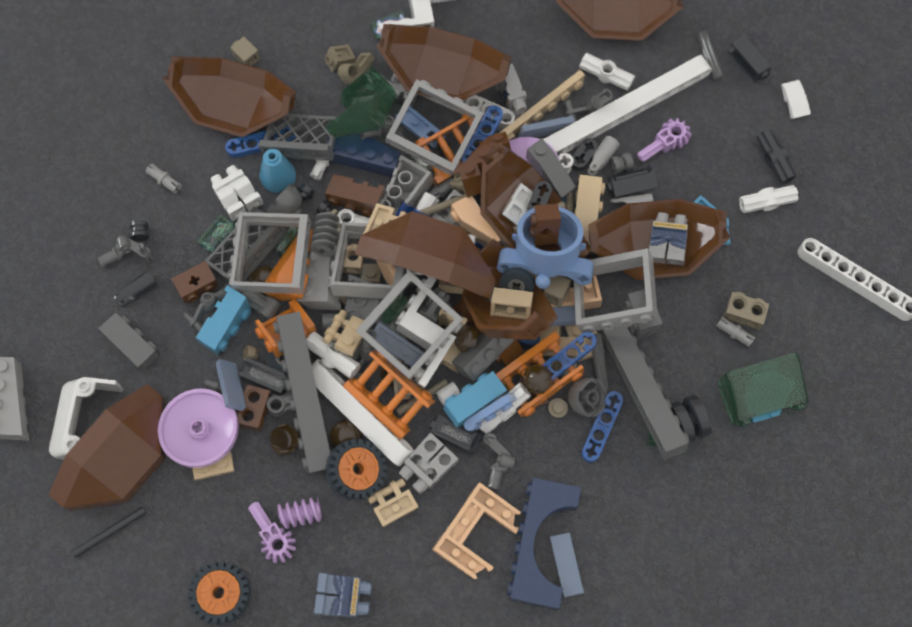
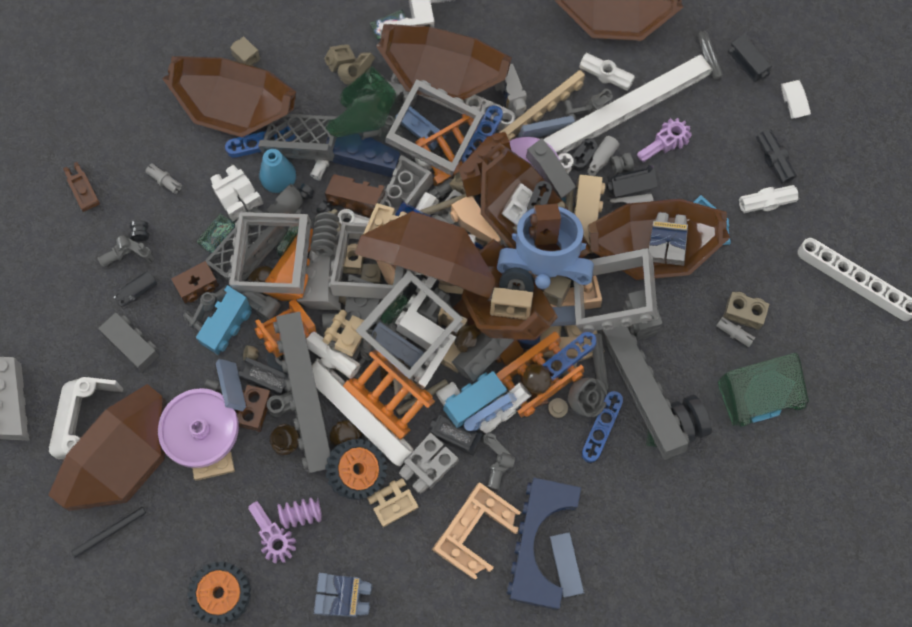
none -> reddish brown hinge [63,161,100,212]

